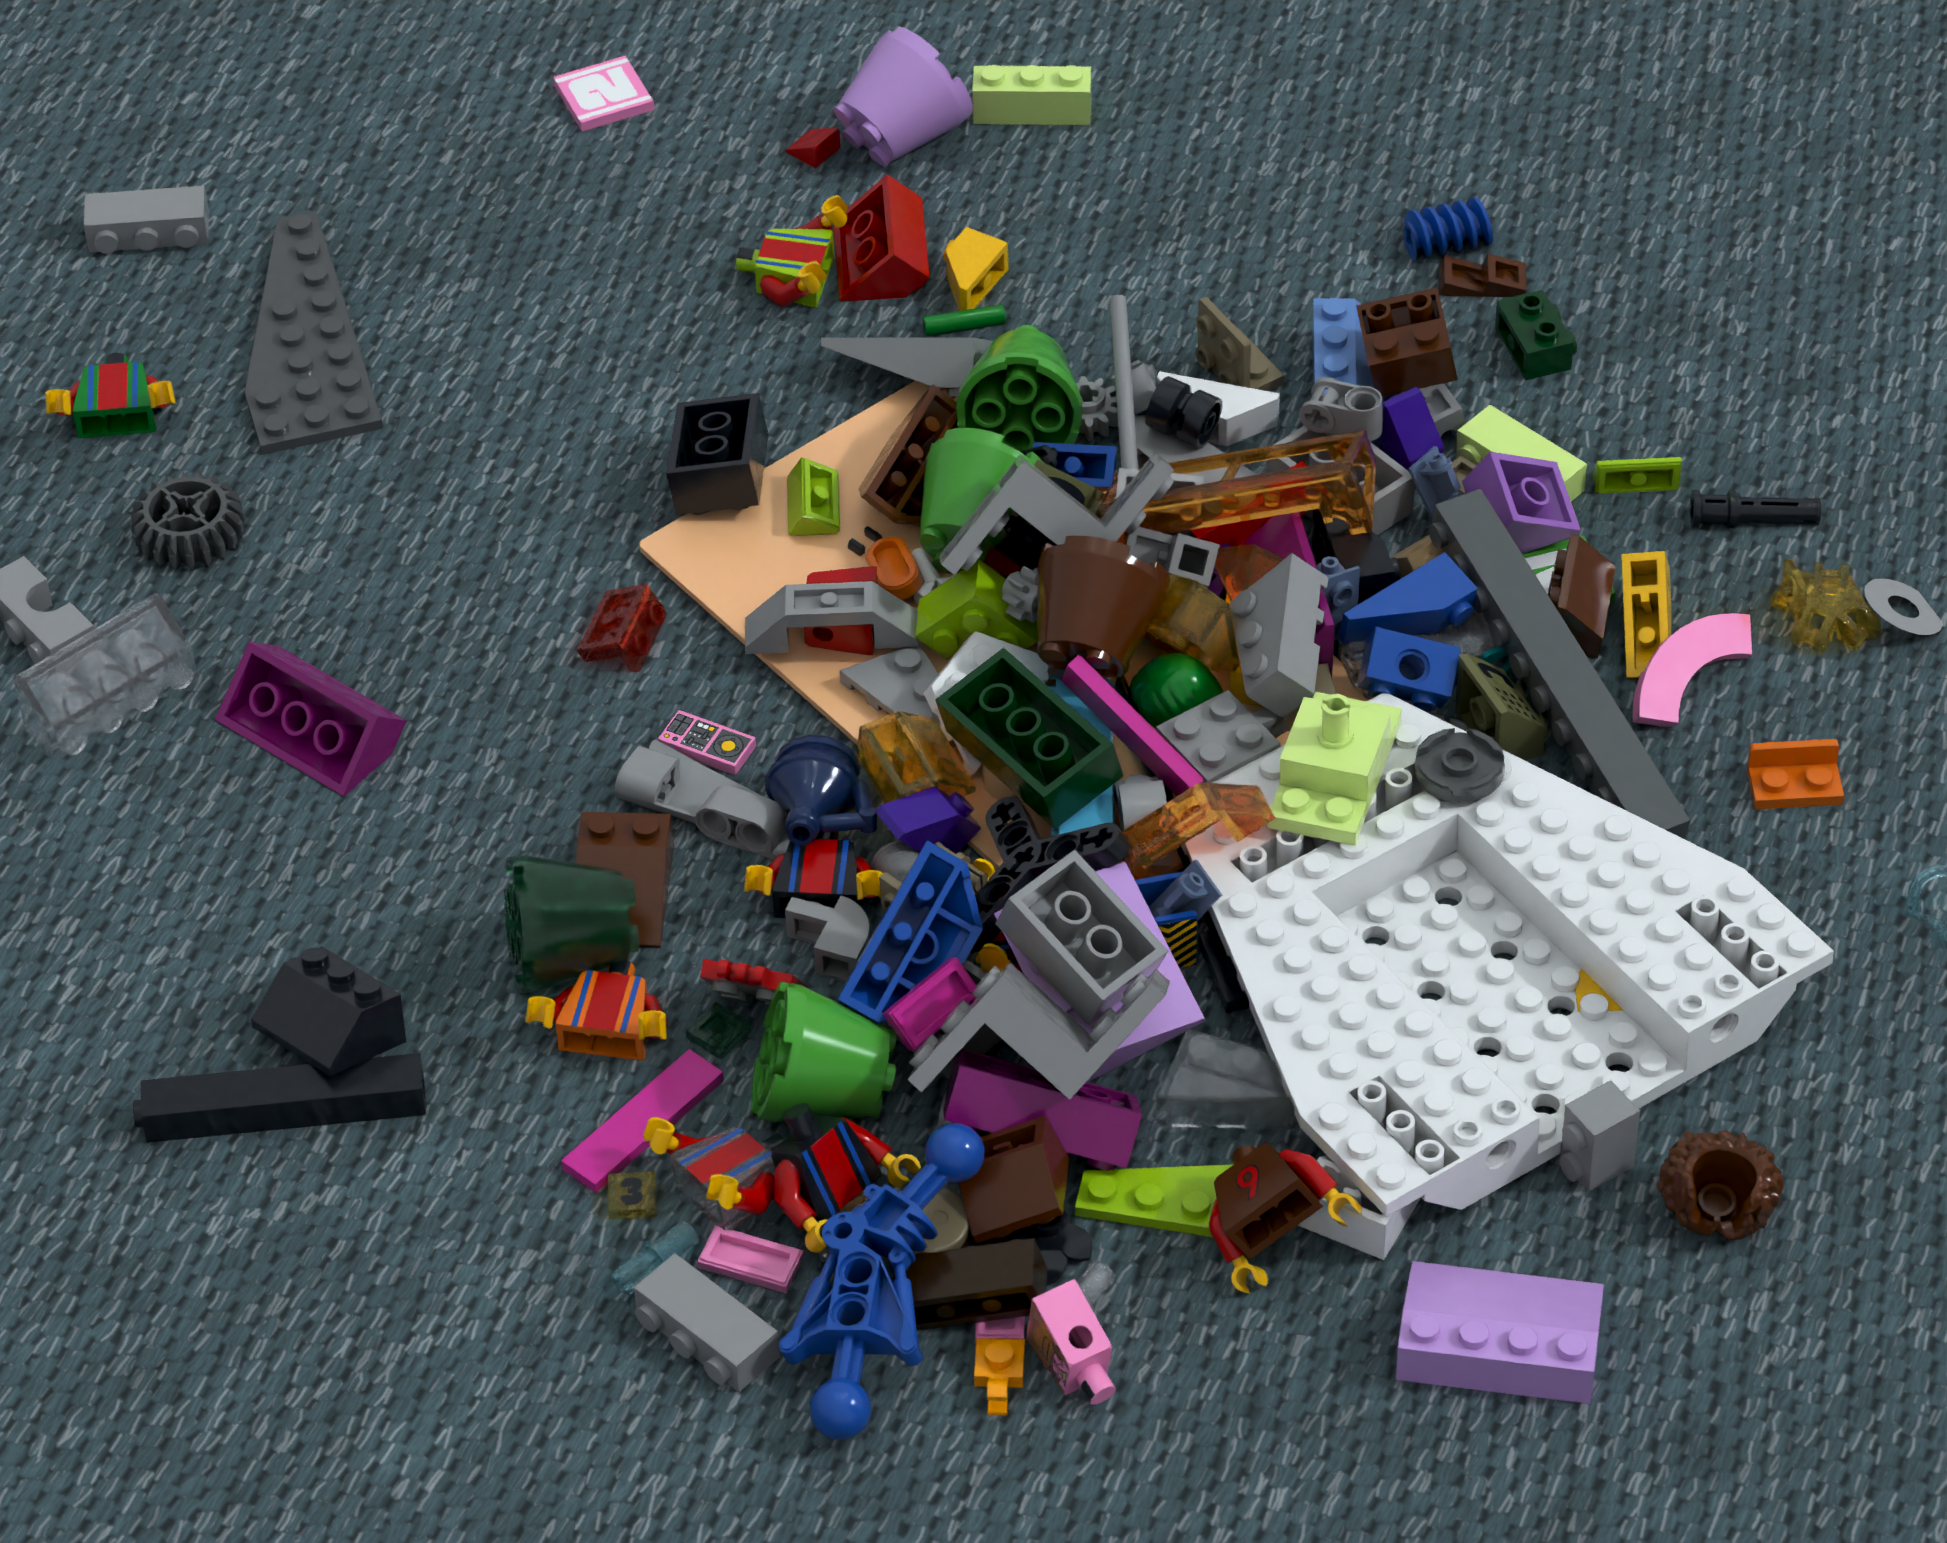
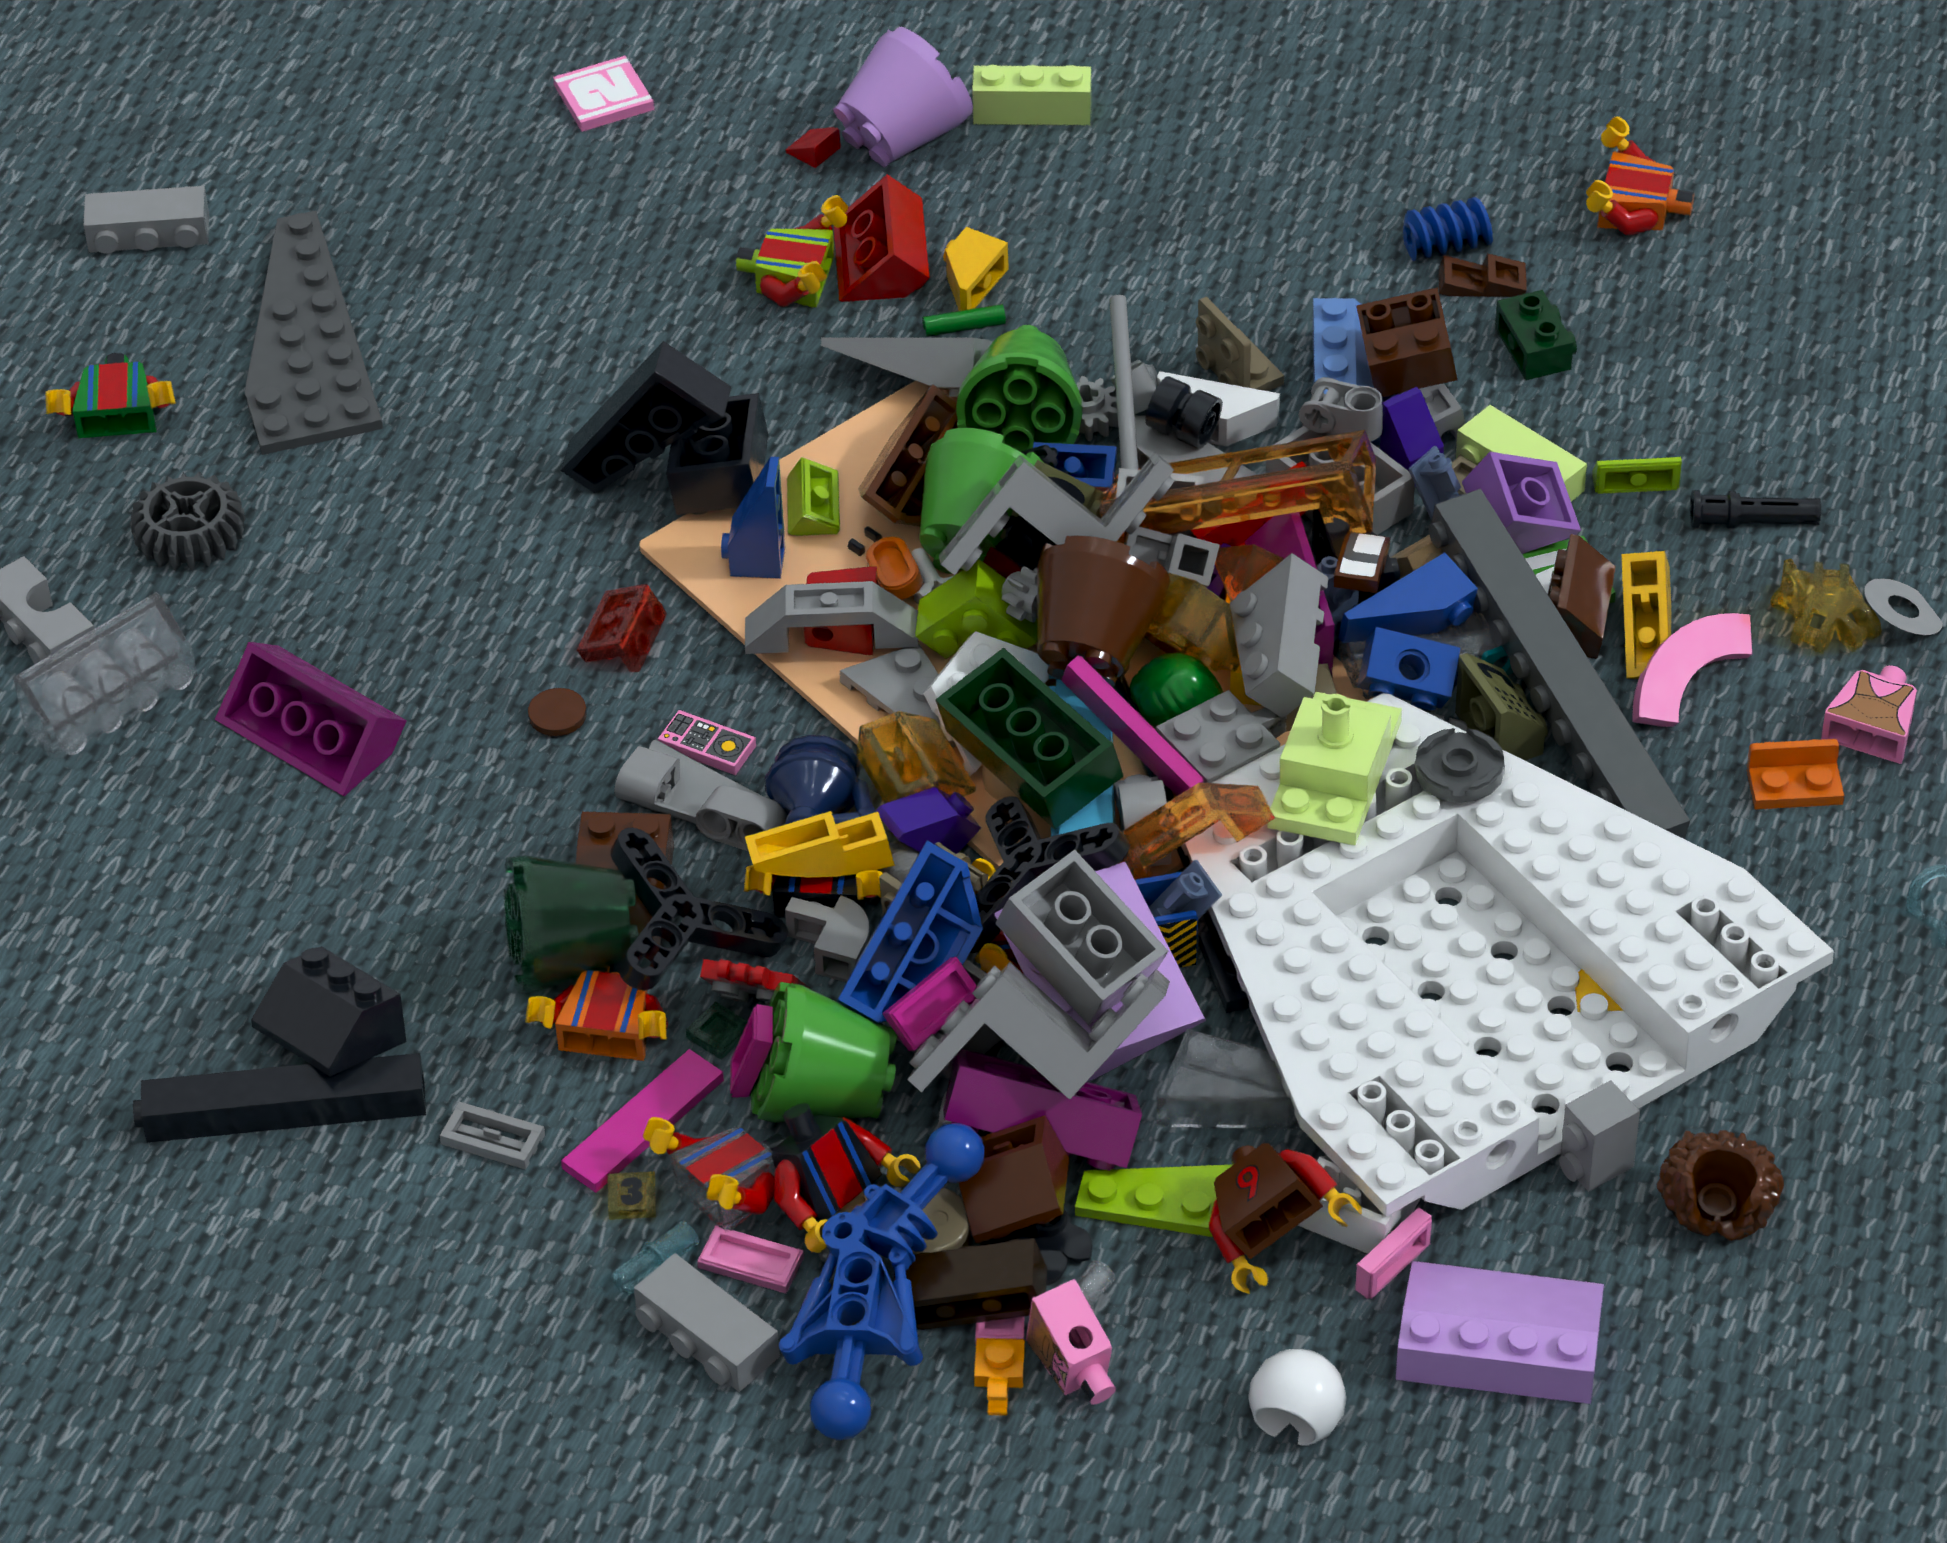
none -> light grey tile [440,1101,545,1170]
none -> reddish brown piece [528,688,587,736]
none -> black wedge [561,341,732,493]
none -> black piece [610,828,788,990]
none -> blue slope [721,457,785,578]
none -> dark pink tile [730,1004,773,1097]
none -> yellow slope [745,811,895,878]
none -> white helmet [1248,1349,1346,1446]
none -> slope [1334,531,1391,593]
none -> bright pink tile [1355,1207,1432,1299]
none -> torso [1586,116,1694,235]
none -> bright pink torso [1821,666,1917,764]

